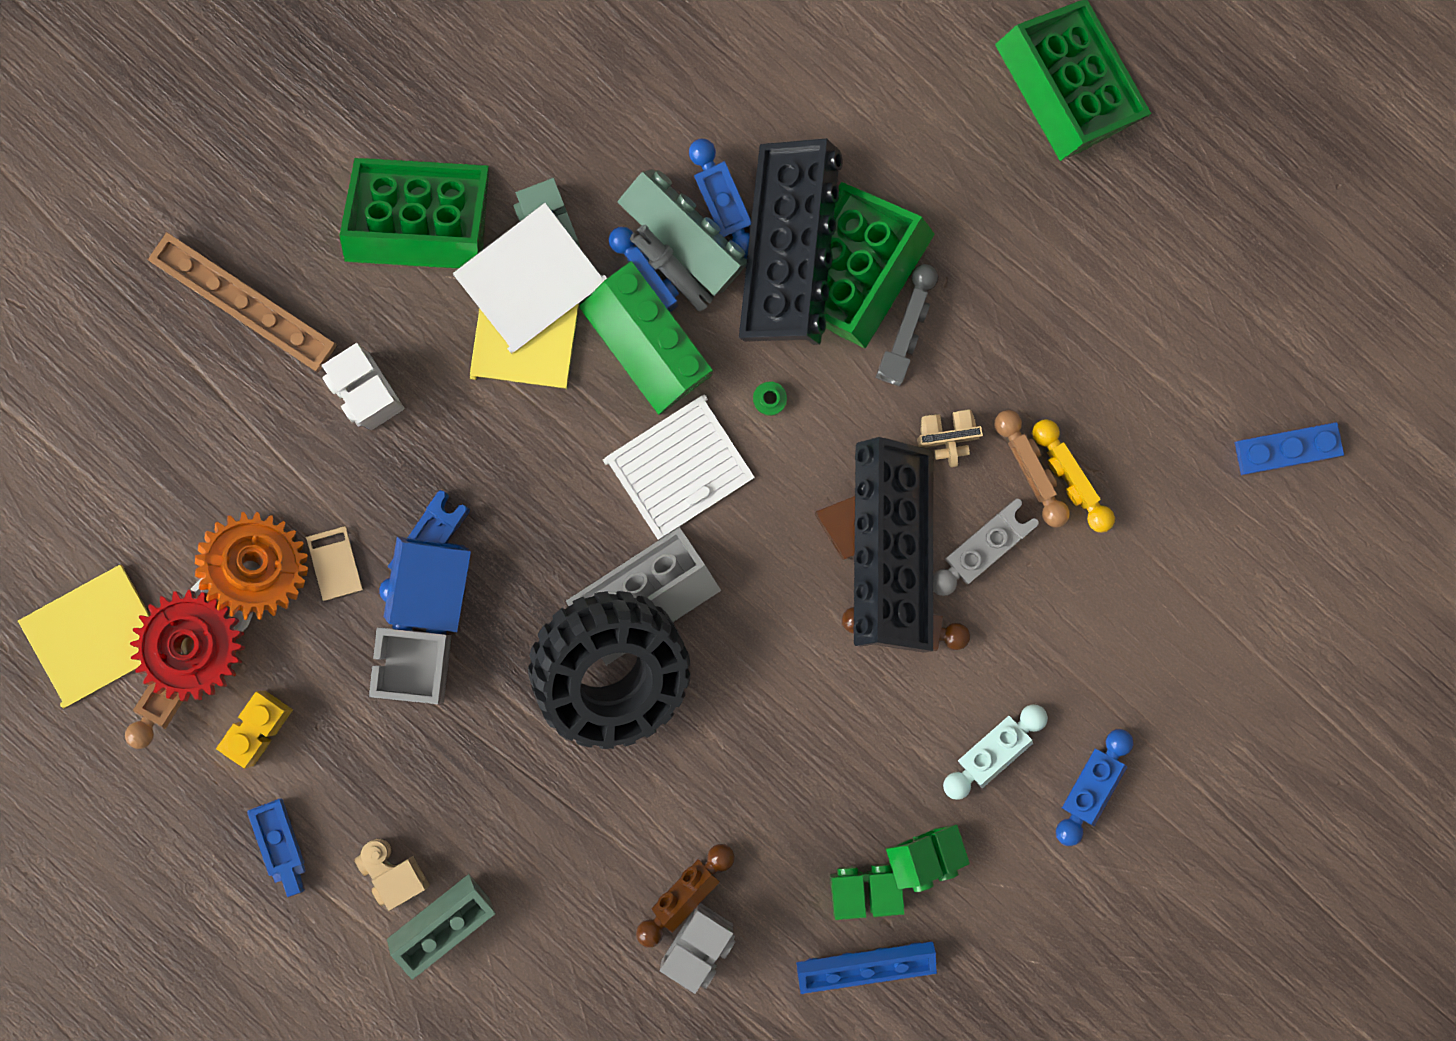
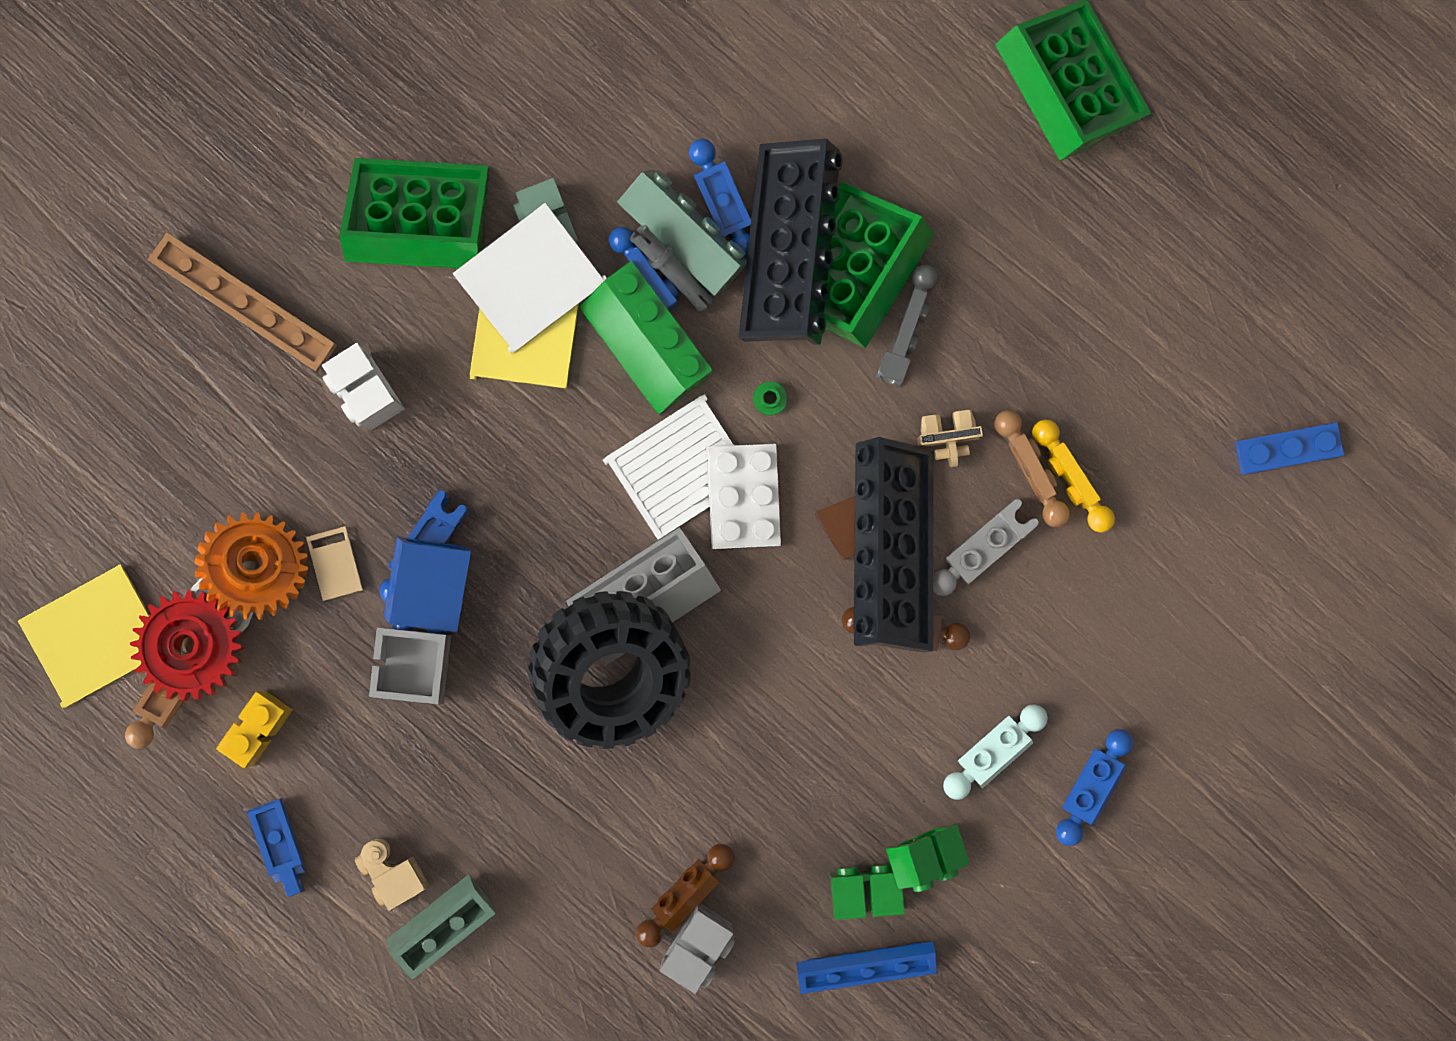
none -> white plate [707,444,781,549]

